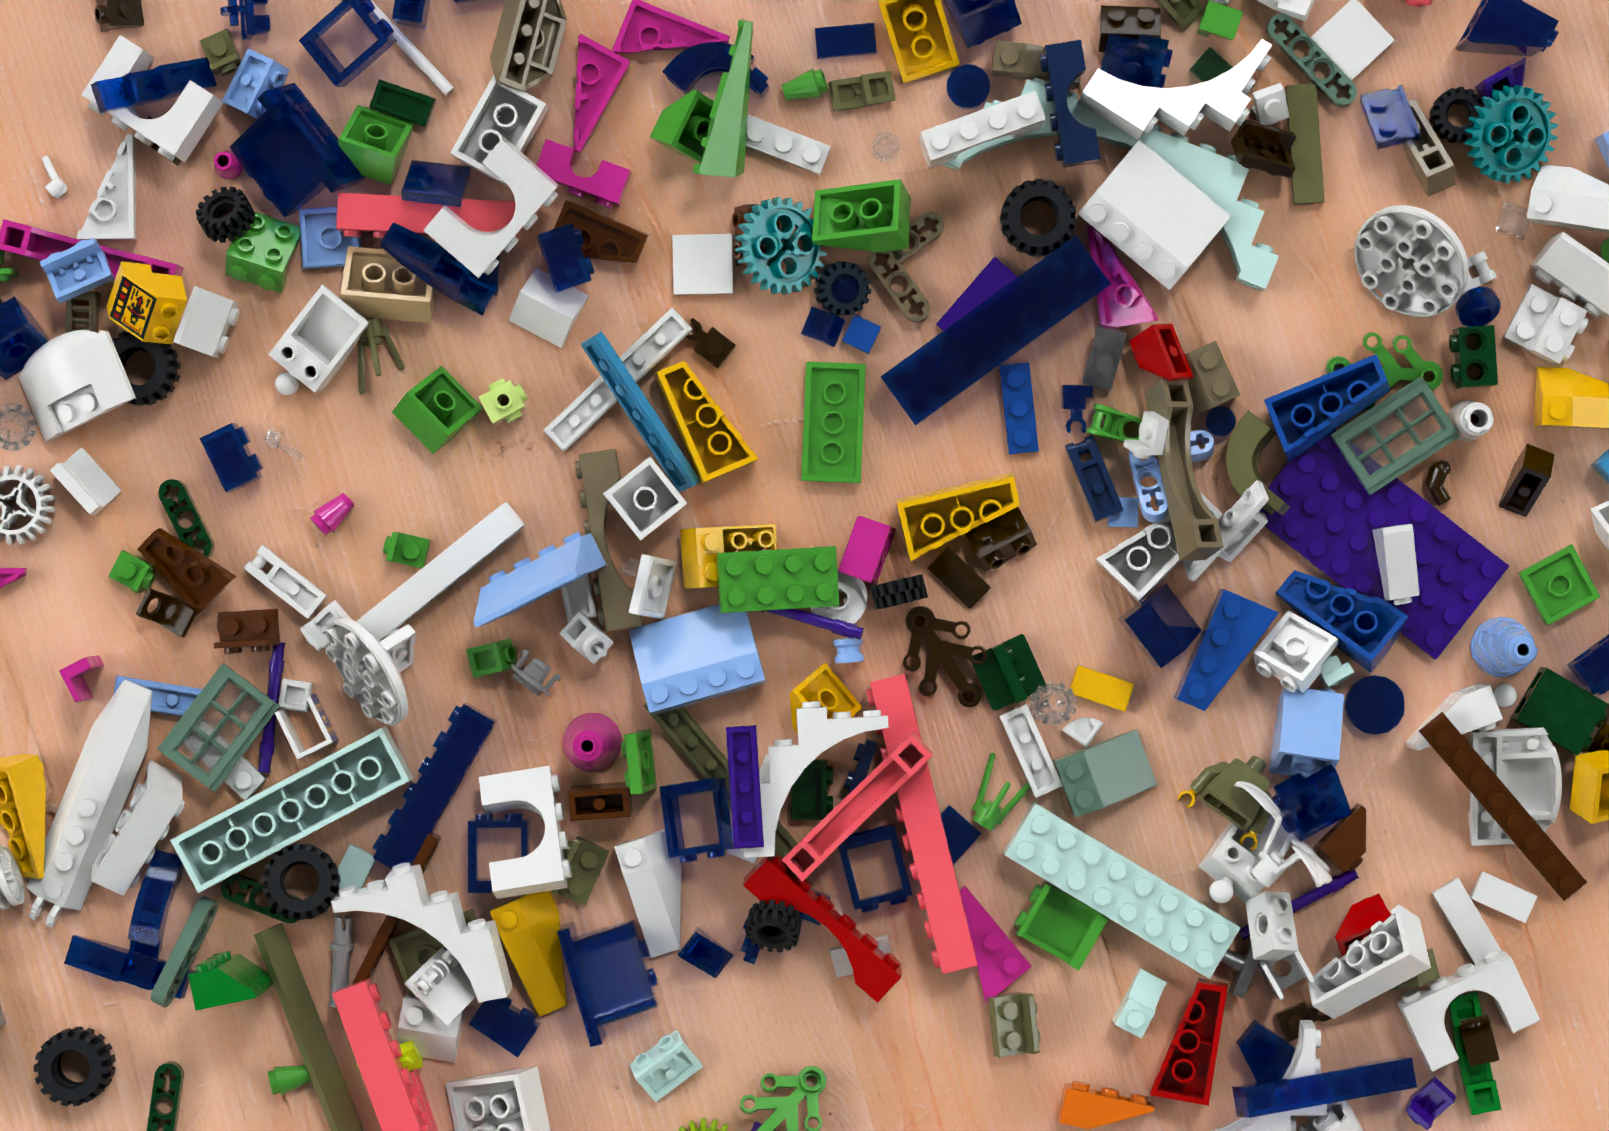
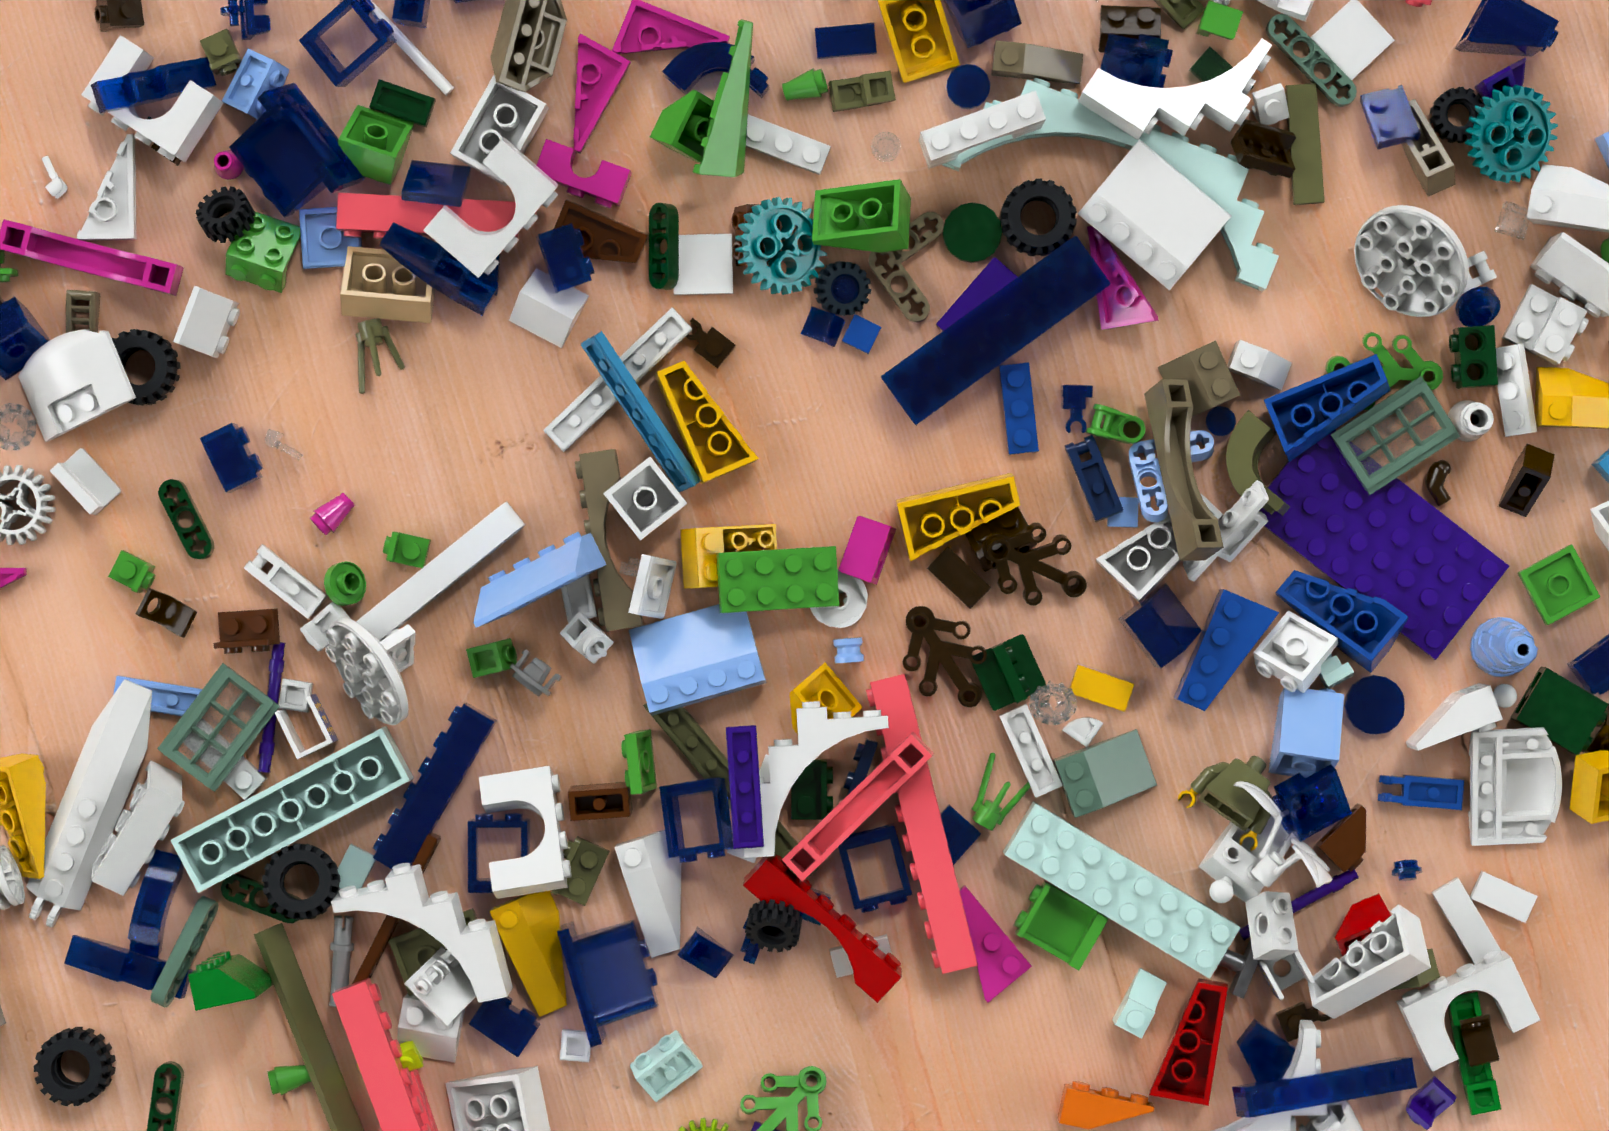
light blue bracket [40,238,115,303] -> none
dark pink panel [59,655,104,702] -> none
yellow piece [106,261,187,345] -> none
reddish brown wing [138,528,237,615] -> none
white slope [268,285,370,396] -> none
bright green slope [392,366,483,454] -> none
yellowish green brick [479,379,528,425] -> none
dark pink cone [563,713,622,772] -> none
dark purple piece [761,608,864,640] -> none
bright green plate [801,361,866,483] -> none
black tyre [870,574,928,610] -> none
olive bracket [988,992,1040,1058] -> none
dark blue arch [1039,40,1101,168] -> none
flat silver tile [1082,324,1127,390] -> none
white bracket [1123,411,1169,459] -> none
red slope [1129,323,1194,381] -> none
white slope [1372,524,1419,605] -> none
reddish brown plate [1419,712,1587,901] -> none
none -> bright green plate [324,561,366,606]
none -> white tile [560,1029,592,1062]
none -> dark green beam [649,203,679,290]
none -> dark green tile [942,203,1002,263]
none -> dark brown plant [982,523,1087,606]
none -> white slope [1227,340,1292,391]
none -> blue hinge [1378,775,1464,810]
none -> clear blue plate [1392,860,1422,881]
none -> white plate [1496,343,1537,437]

